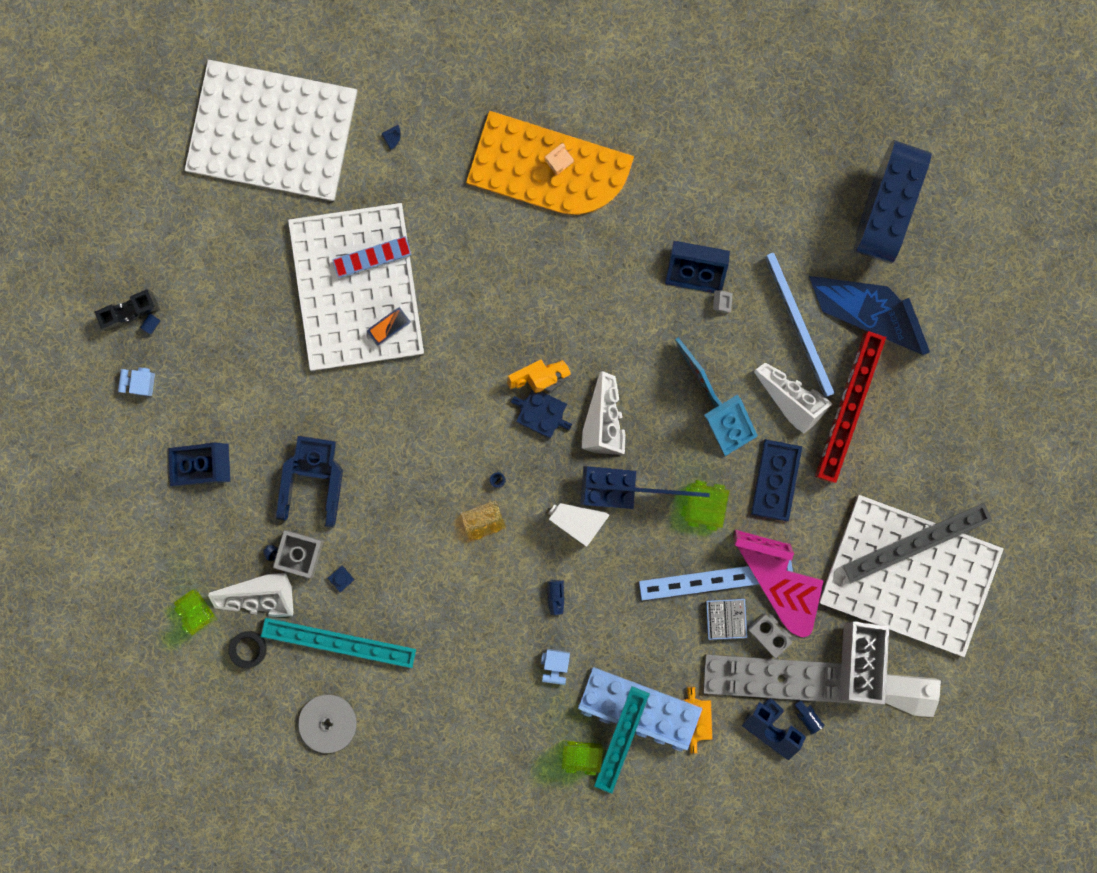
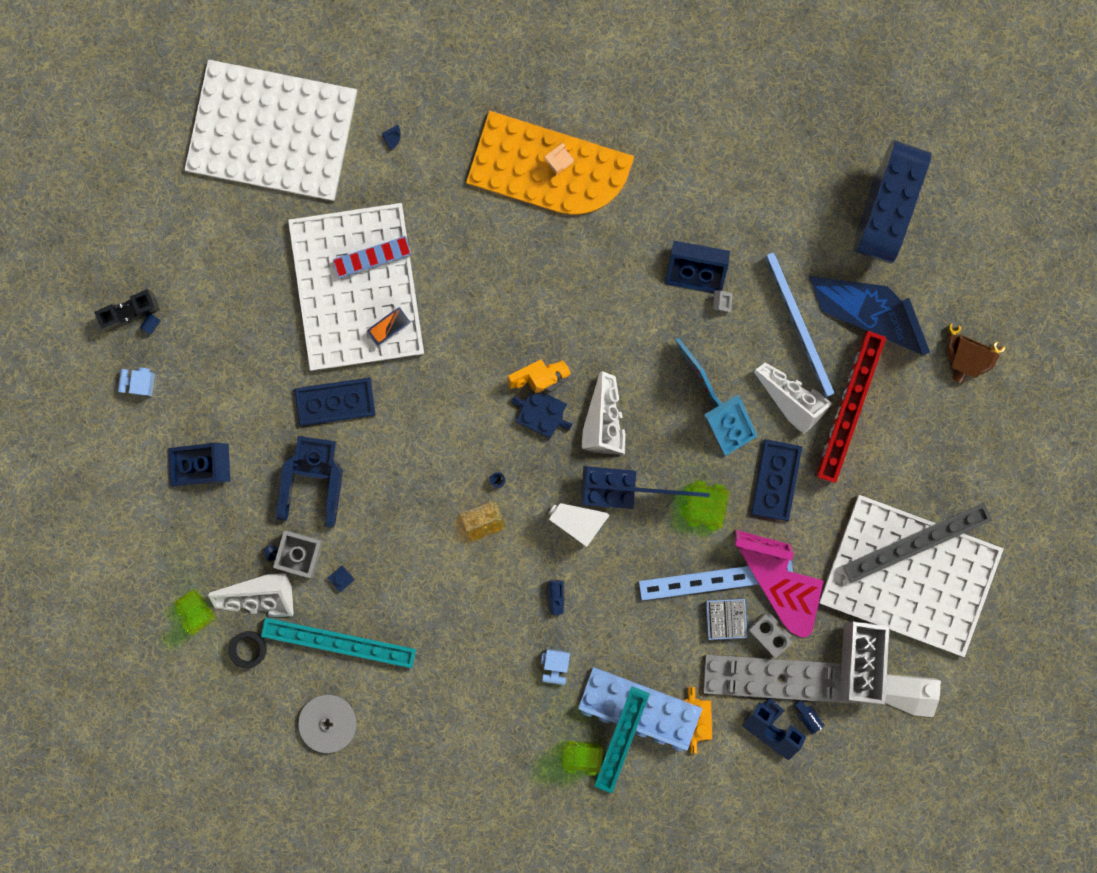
none -> dark blue tile [294,378,376,426]
none -> reddish brown torso [946,324,1005,383]

